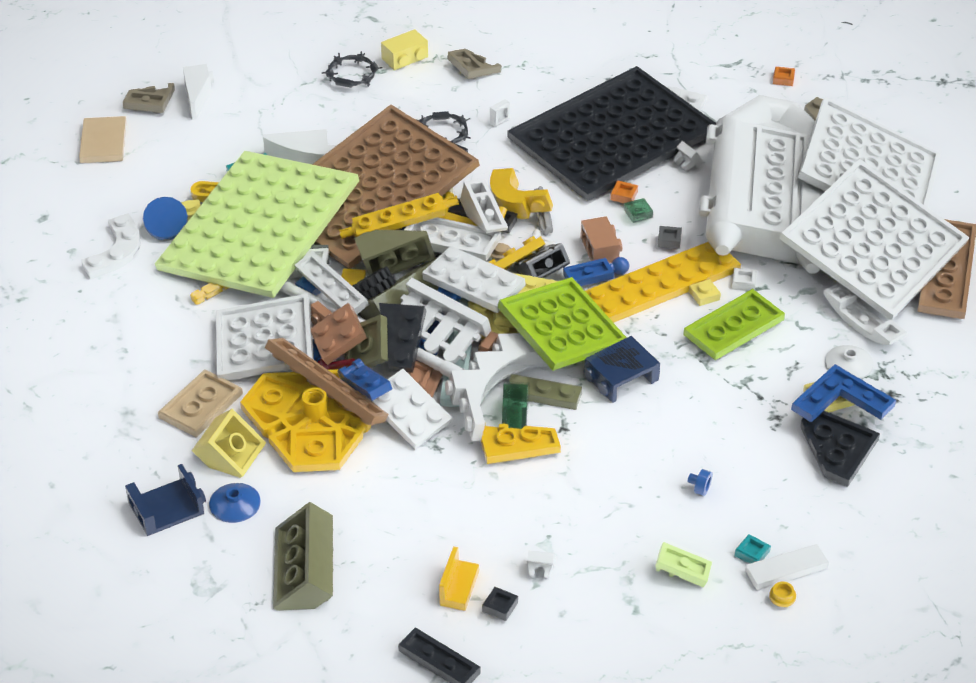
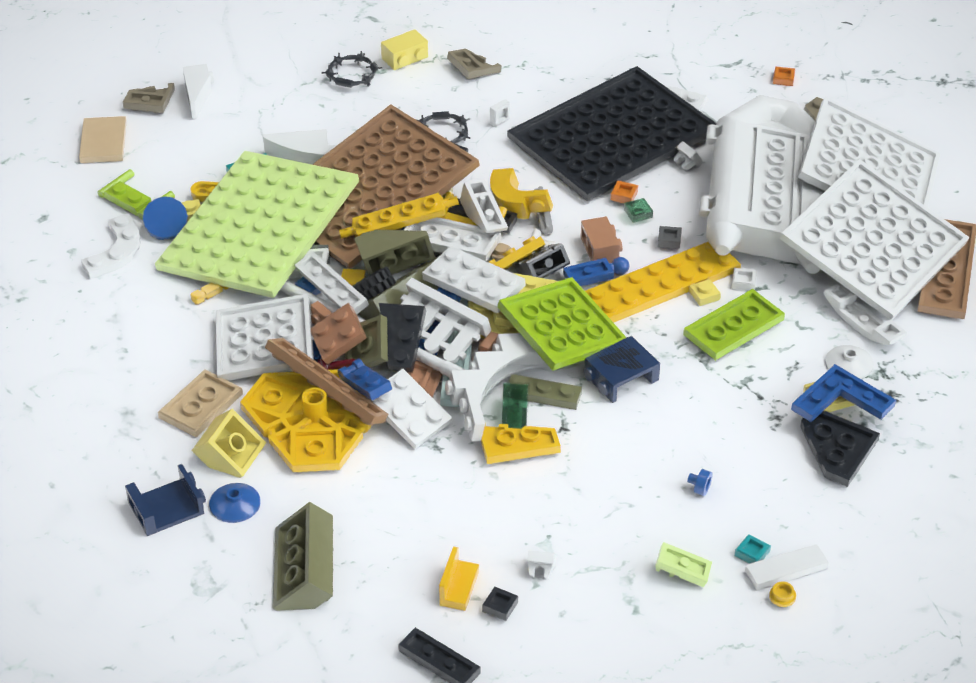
none -> lime plate [97,169,175,220]

